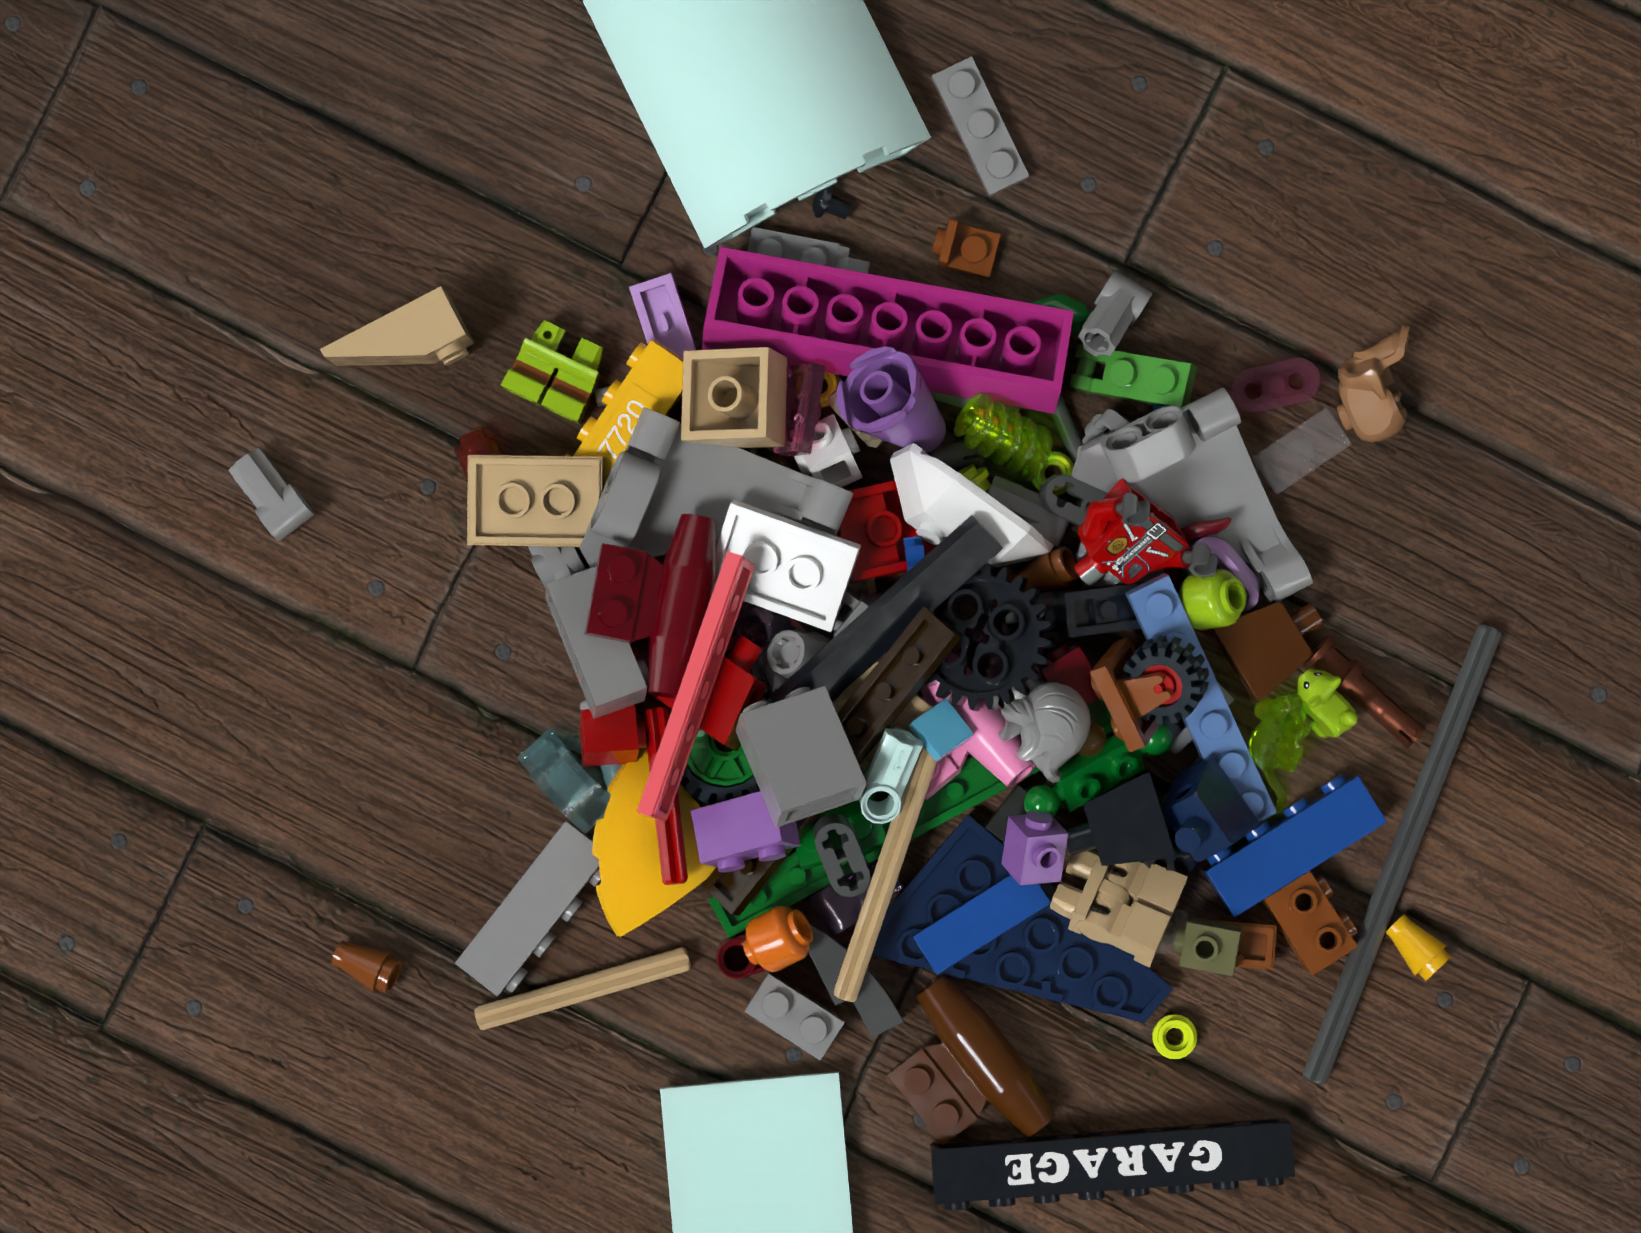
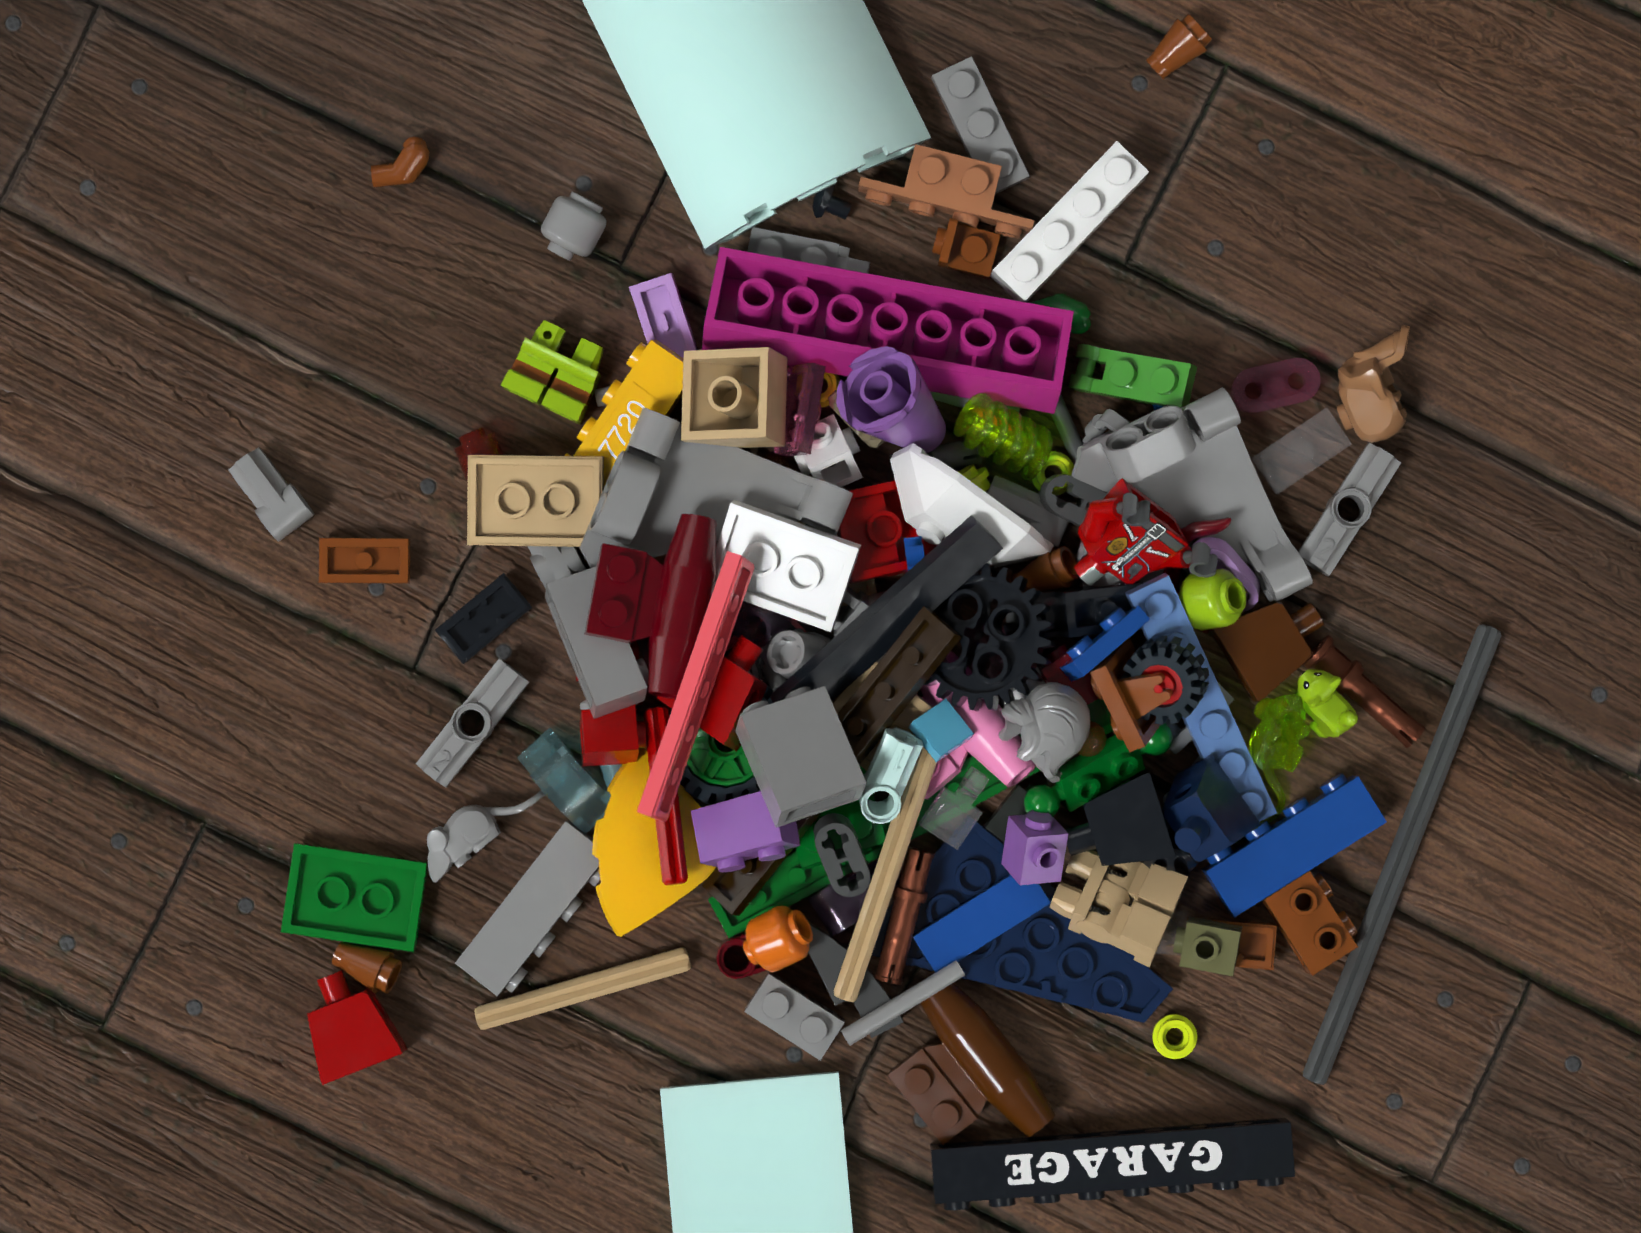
tan slope [320,286,475,366] -> none
light grey piece [1078,270,1153,357] -> none
yellow cone [1385,914,1452,981] -> none
none -> green plate [281,843,428,952]
none -> red torso [307,970,407,1085]
none -> dark orange plate [319,538,411,584]
none -> dark orange arm [371,136,430,188]
none -> light grey piece [416,658,530,788]
none -> light grey animal [426,775,565,883]
none -> black plate [435,573,533,665]
none -> light grey head [541,191,606,261]
none -> light grey bar [841,960,965,1046]
none -> nougat bracket [858,144,1035,239]
none -> copper pin [874,846,935,985]
none -> clear plate [919,765,989,850]
none -> white brick [990,141,1149,302]
none -> blue plate [1060,605,1150,682]
none -> dark orange cone [1146,14,1212,80]
none -> light grey piece [1298,443,1401,576]

